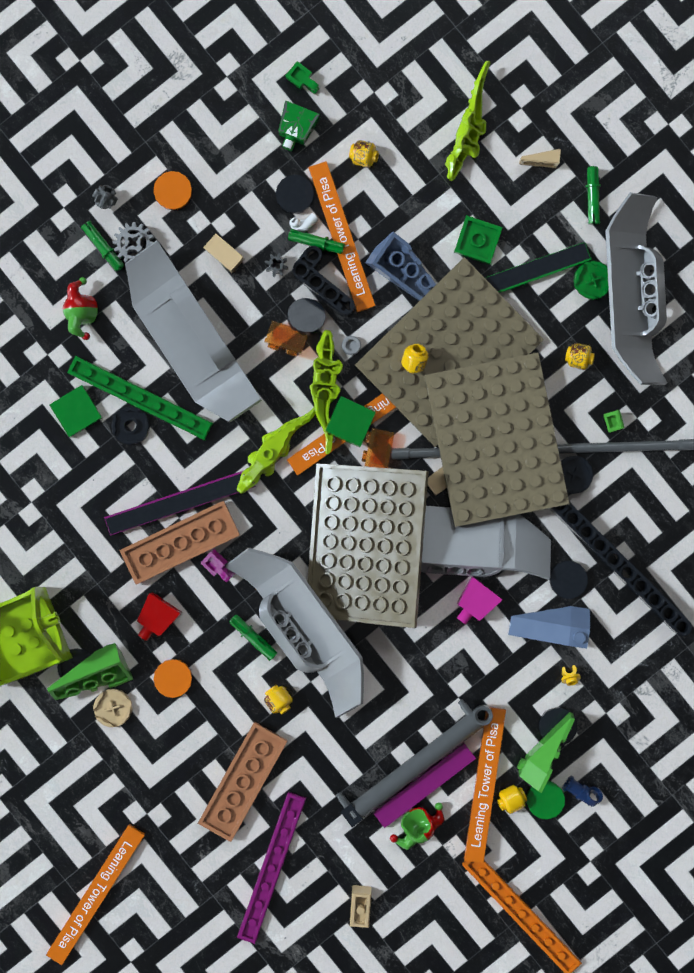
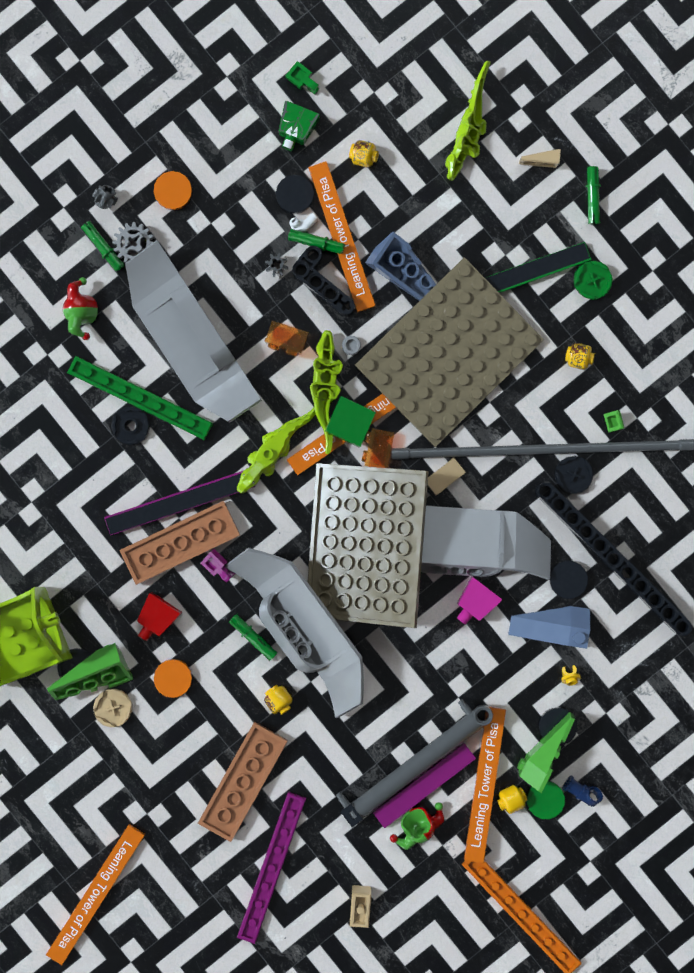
green tile [49,385,103,438] -> none
tan slope [203,234,244,273] -> none
black tile [287,298,326,335] -> none
yellow head [401,344,429,373] -> none
dark tan plate [424,353,569,527] -> none
green tile [454,215,503,265] -> none
light grey piece [606,192,667,385] -> none

